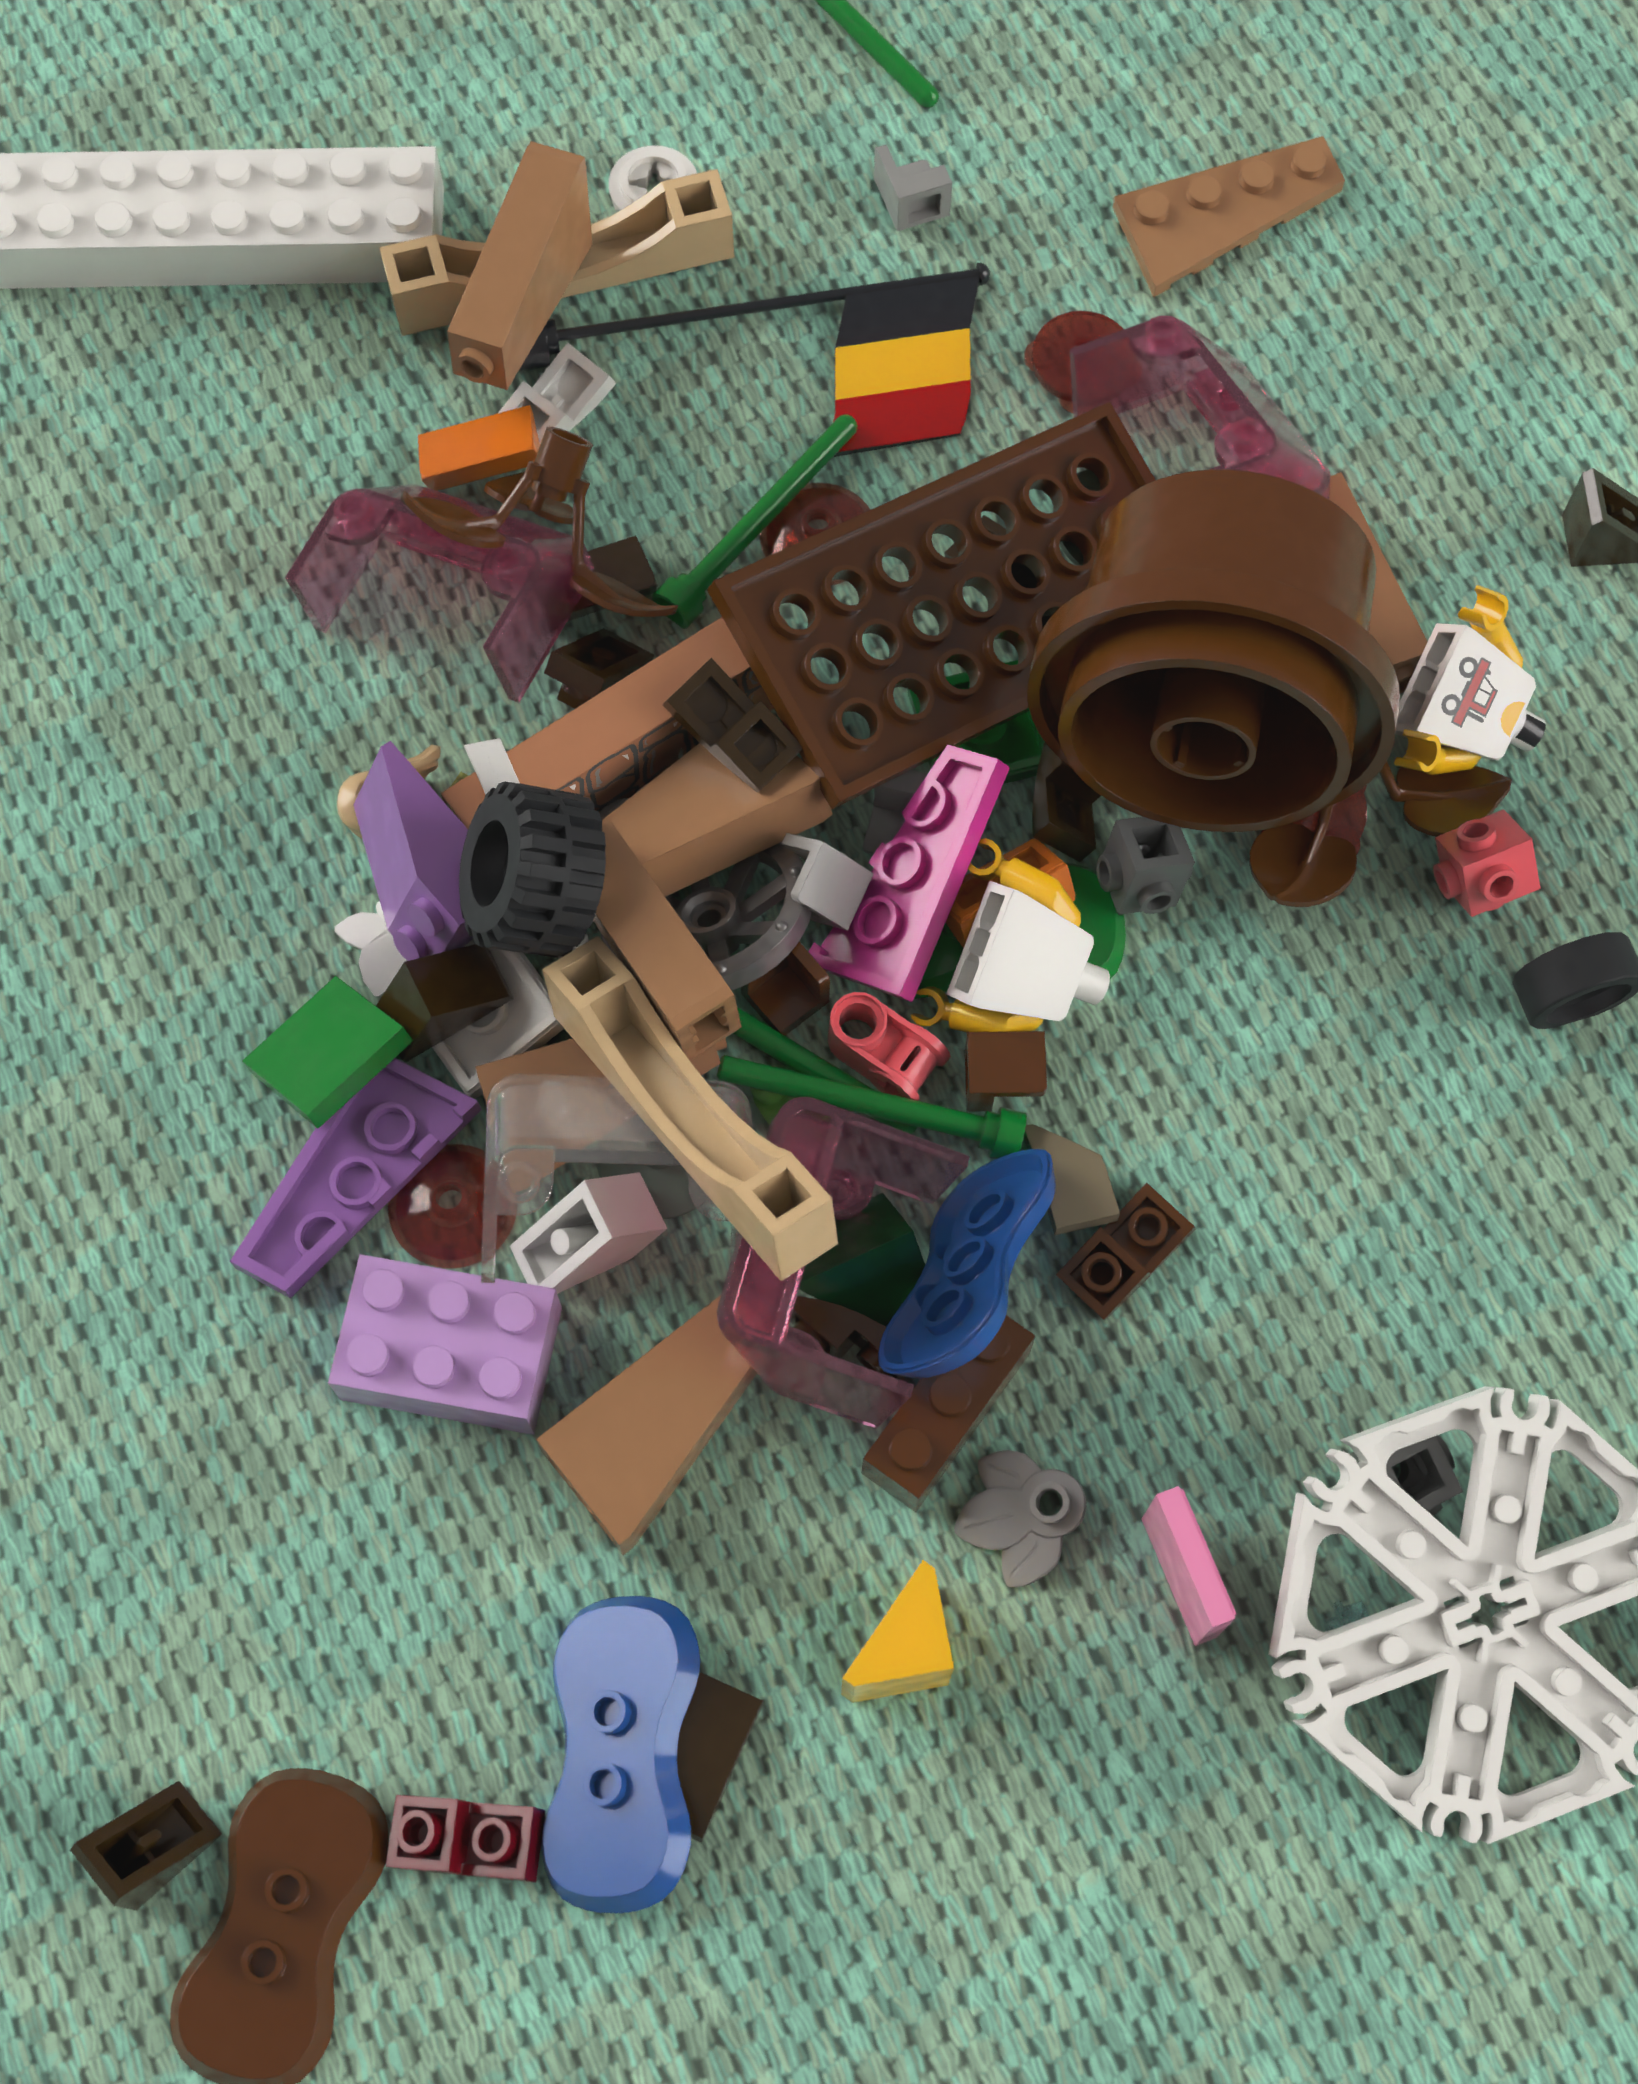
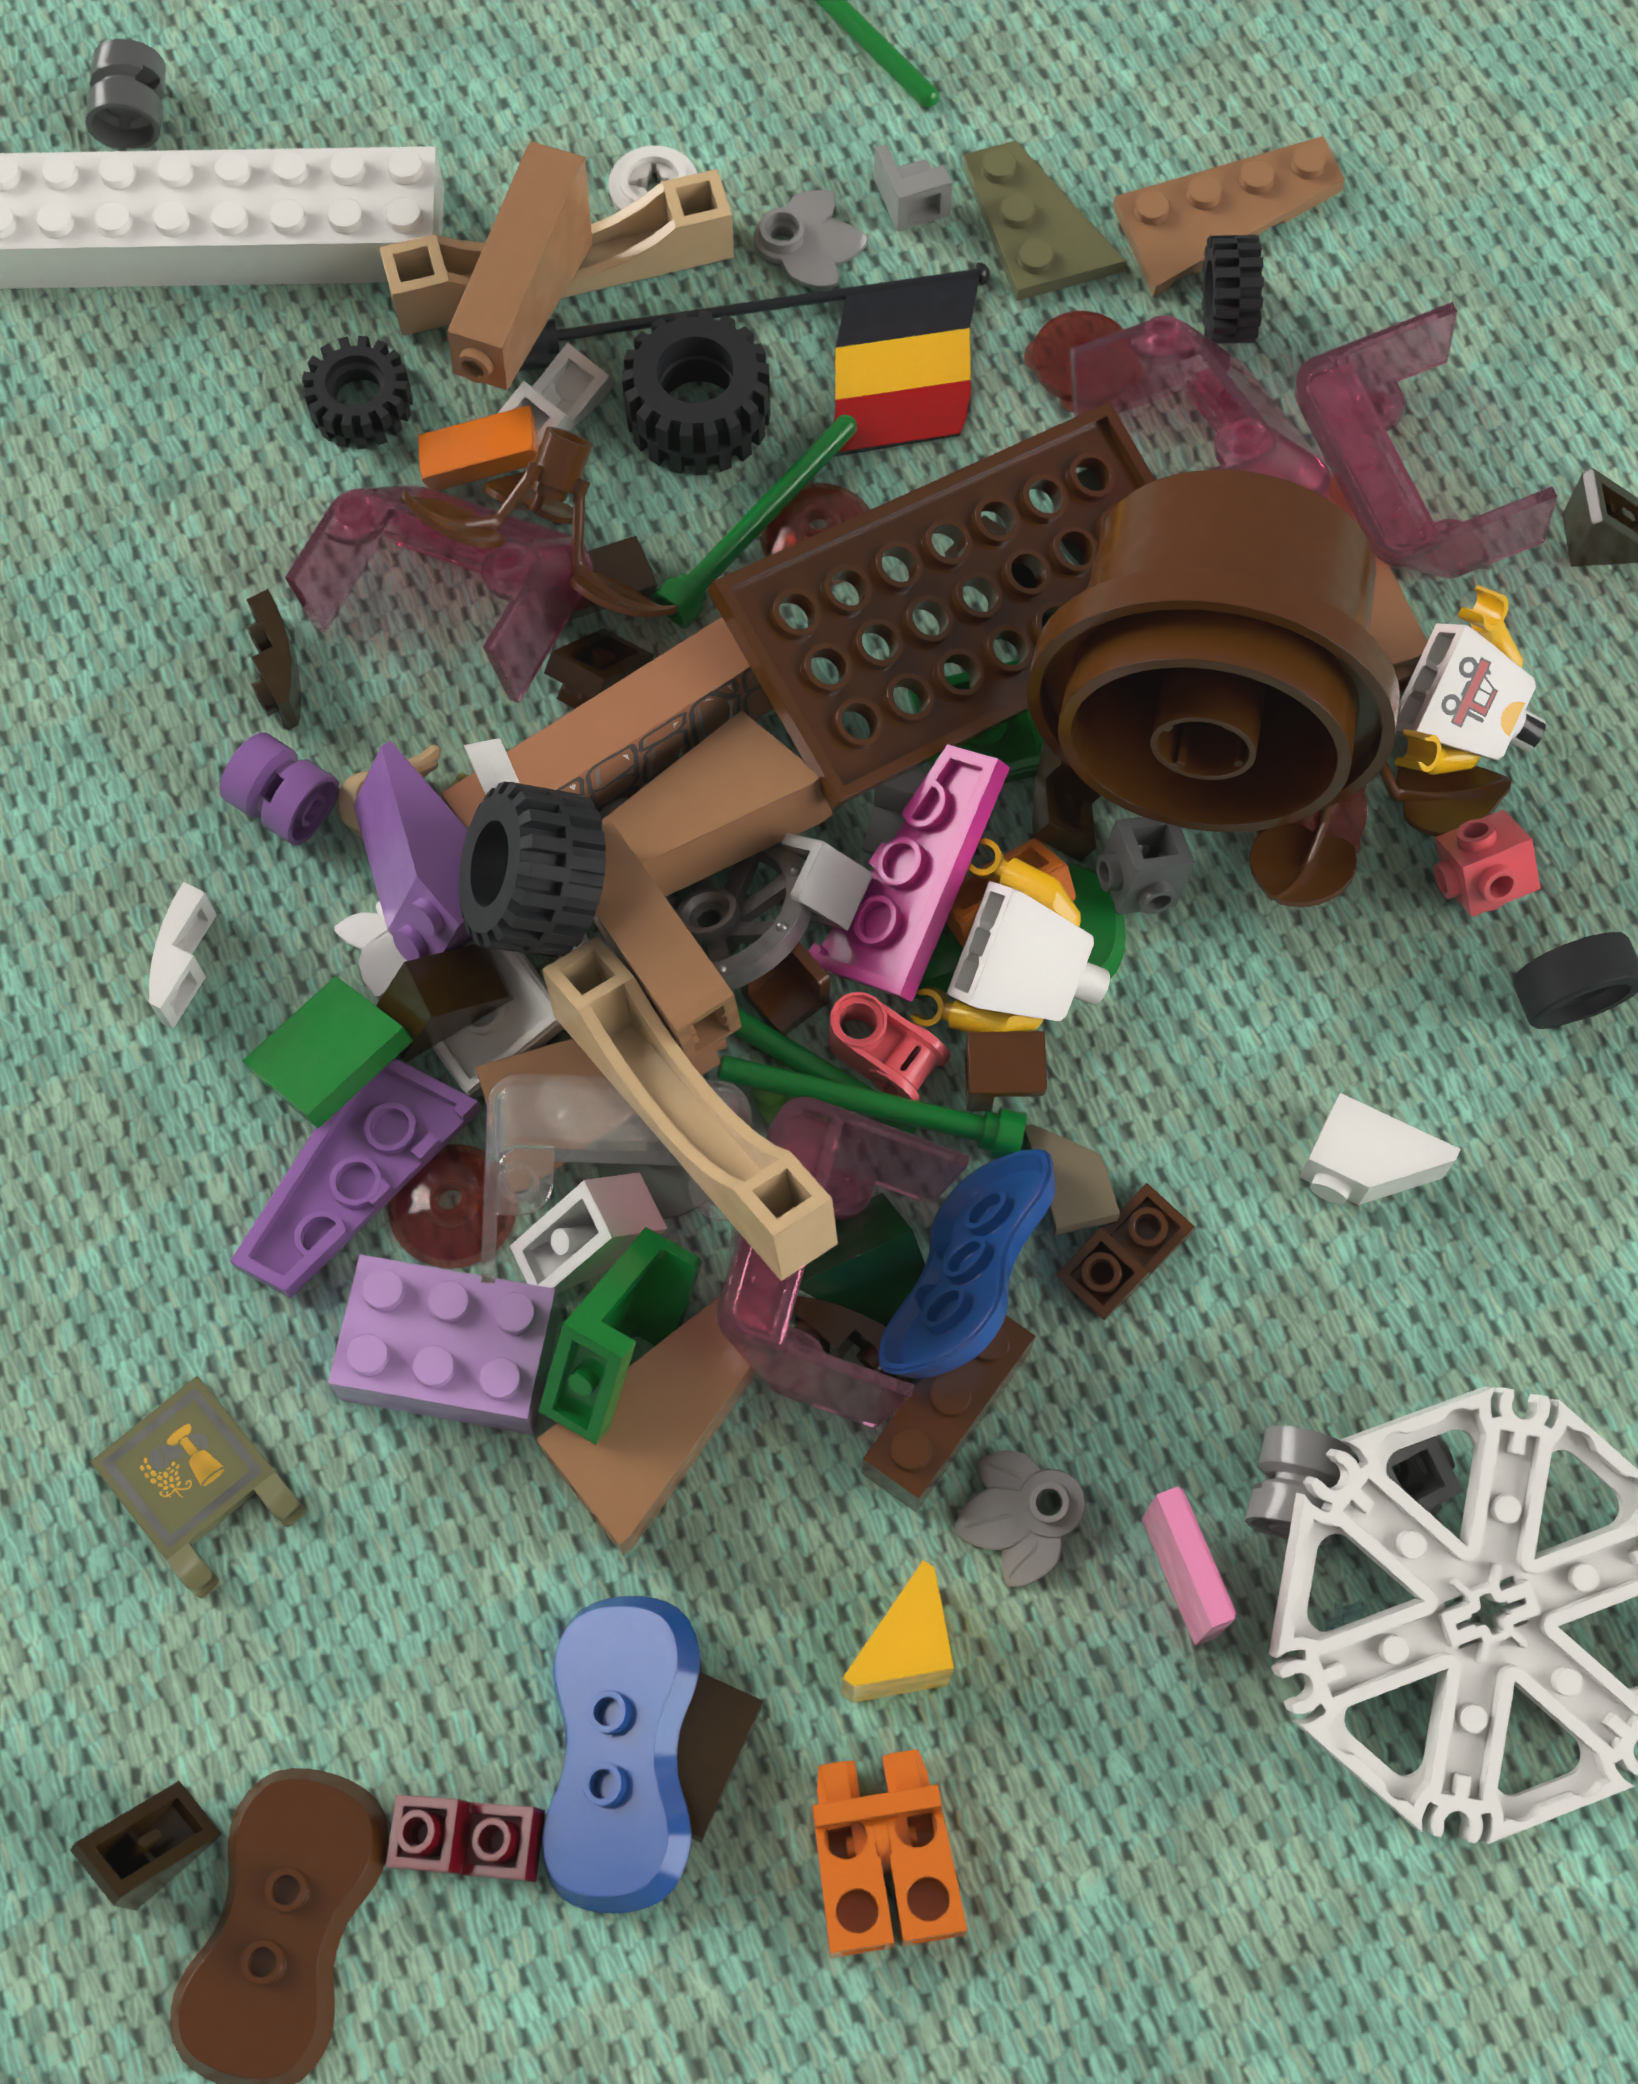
dark brown slope [662,658,802,792] -> none
none -> dark grey wheel [85,39,166,148]
none -> olive flag [90,1376,306,1598]
none -> white slope [149,882,217,1029]
none -> medium lavender wheel [219,732,339,845]
none -> dark brown slope [246,589,301,730]
none -> black tyre [302,336,413,449]
none -> green panel [539,1227,702,1445]
none -> black tyre [621,310,771,475]
none -> light grey plate [754,190,868,289]
none -> orange hips [812,1749,967,1959]
none -> olive wing [962,141,1125,301]
none -> black tyre [1201,235,1264,344]
none -> light grey wheel [1245,1426,1352,1546]
none -> clear pink windscreen [1295,302,1558,578]
none -> white slope [1299,1093,1461,1205]

